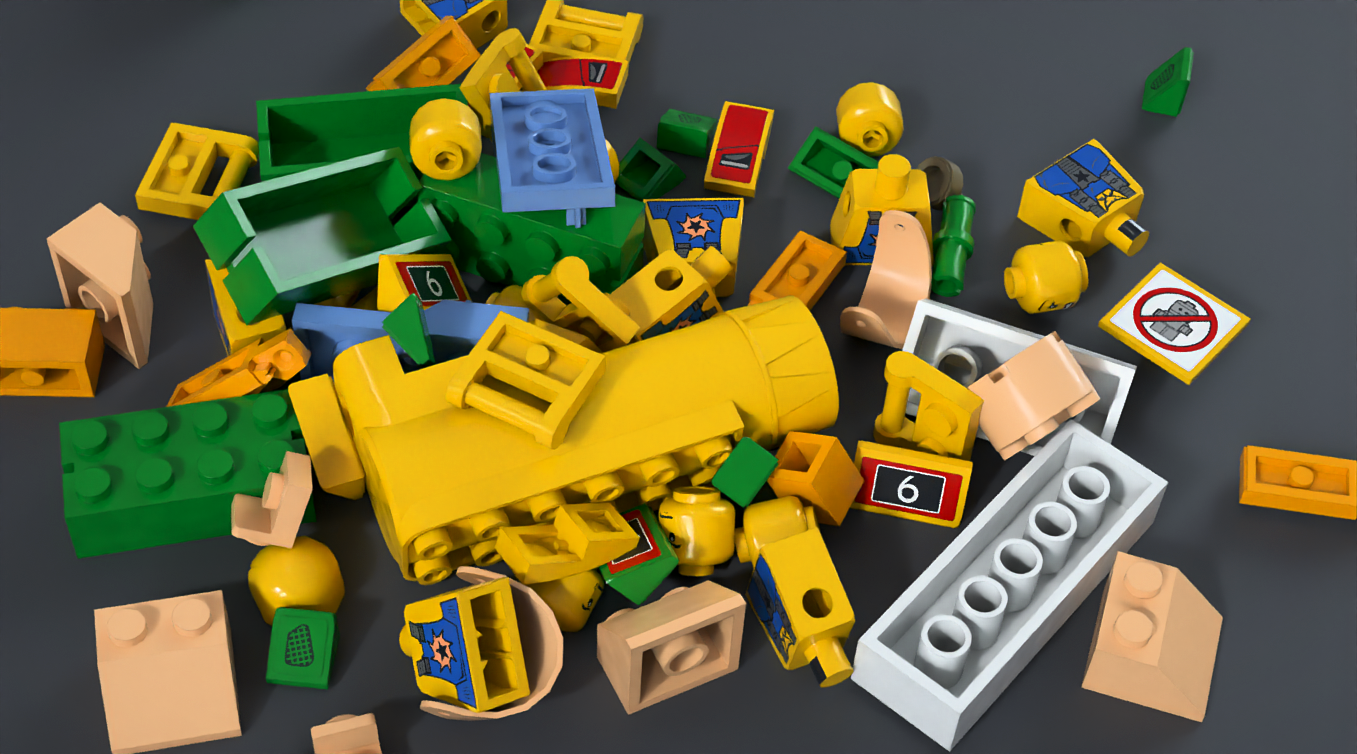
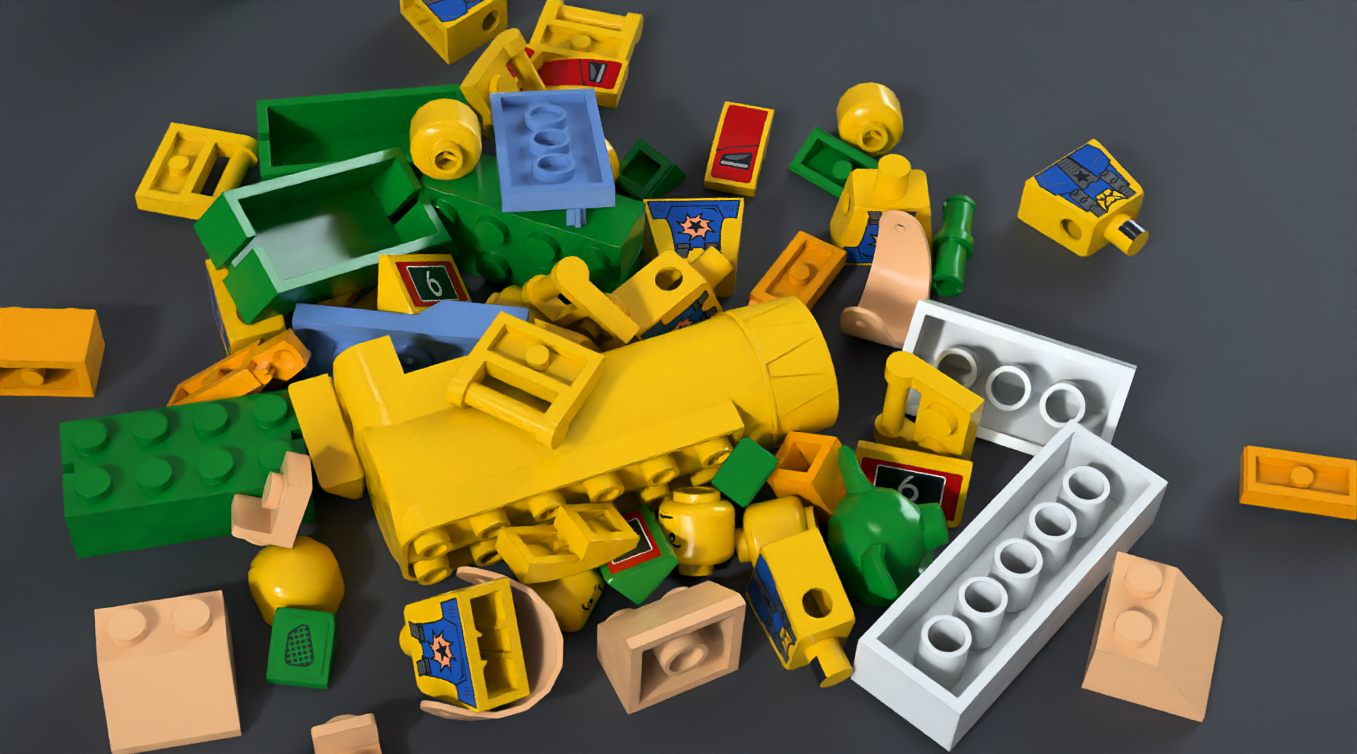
light nougat slope [46,202,154,369] -> none
light orange hinge [366,16,481,91] -> none
green slope [382,293,436,368] -> none
green slope [657,109,718,158] -> none
dark tan tile [916,156,963,211] -> none
light nougat brick [967,331,1101,461] -> none
yellow head [1004,240,1088,314] -> none
piece [1098,262,1251,385] -> none
green slope [1142,47,1194,117] -> none
none -> green piece [828,444,949,607]

